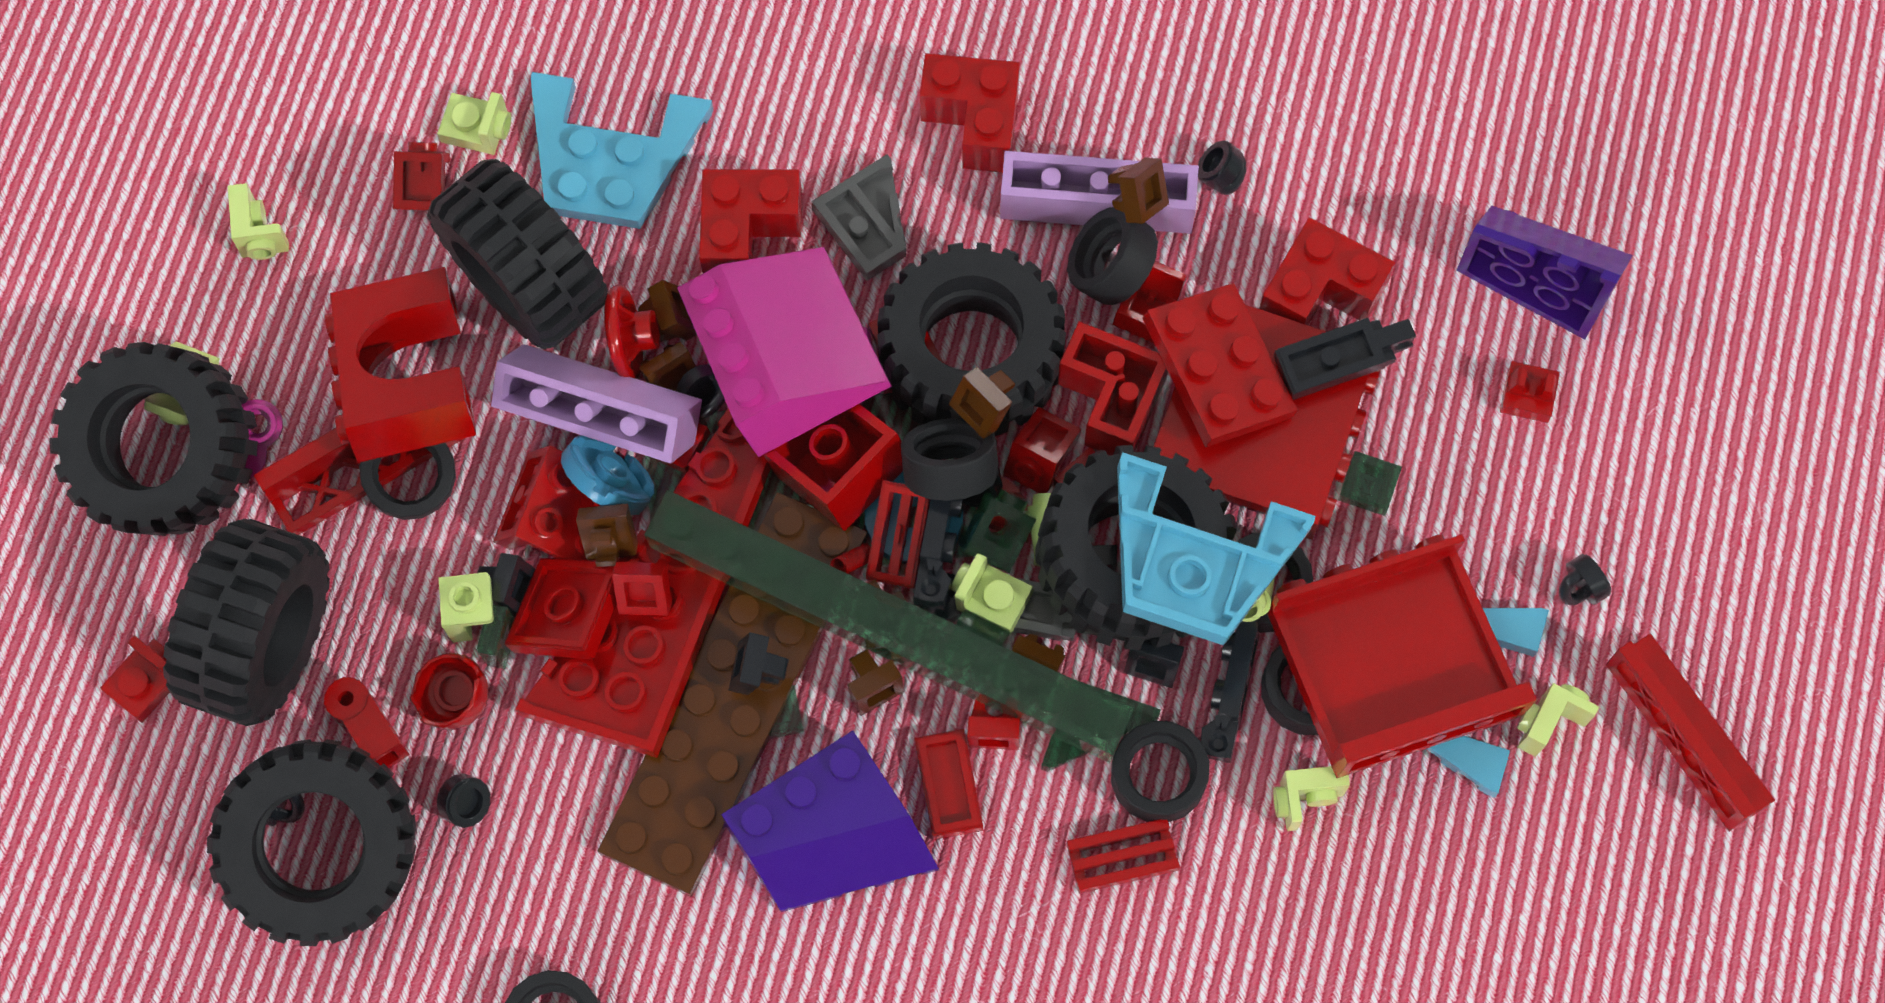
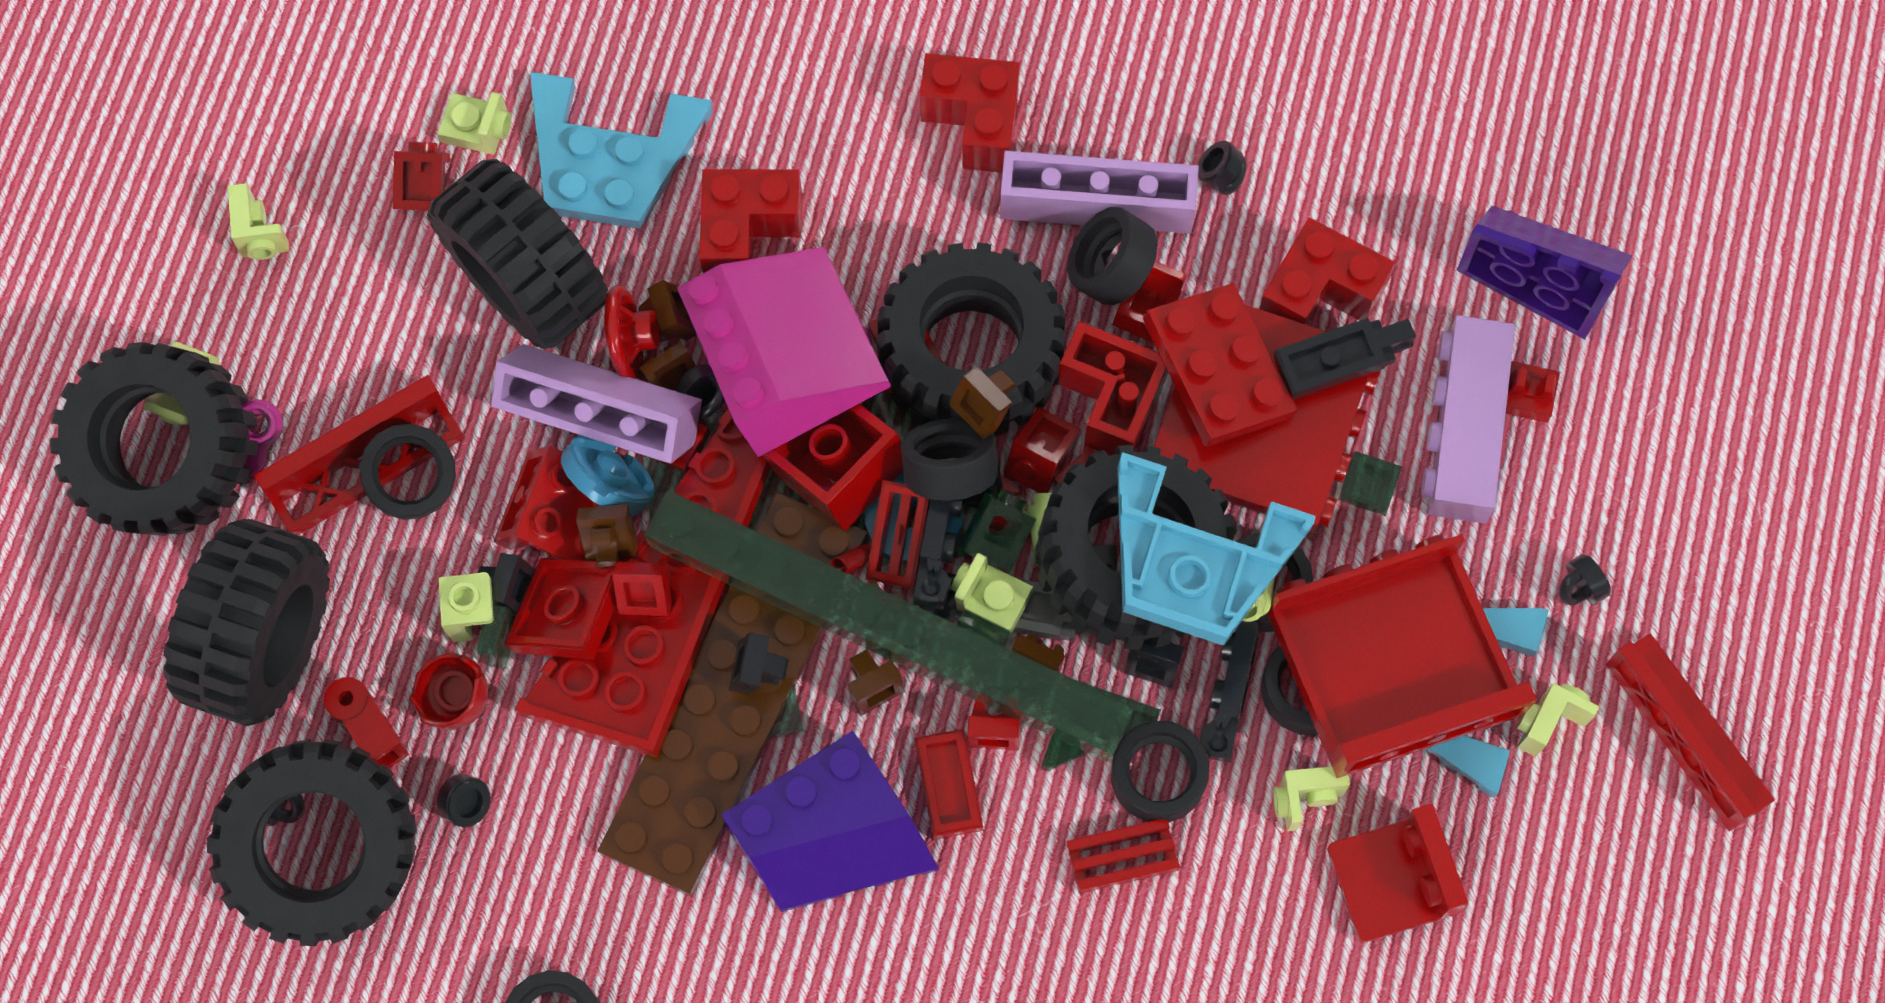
red bracket [100,635,170,723] -> none
red arch [324,267,476,463] -> none
dark grey wing [812,154,906,281] -> none
reddish brown tile [1108,157,1169,224] -> none
none -> red bracket [1327,803,1469,943]
none -> lavender brick [1421,315,1515,524]

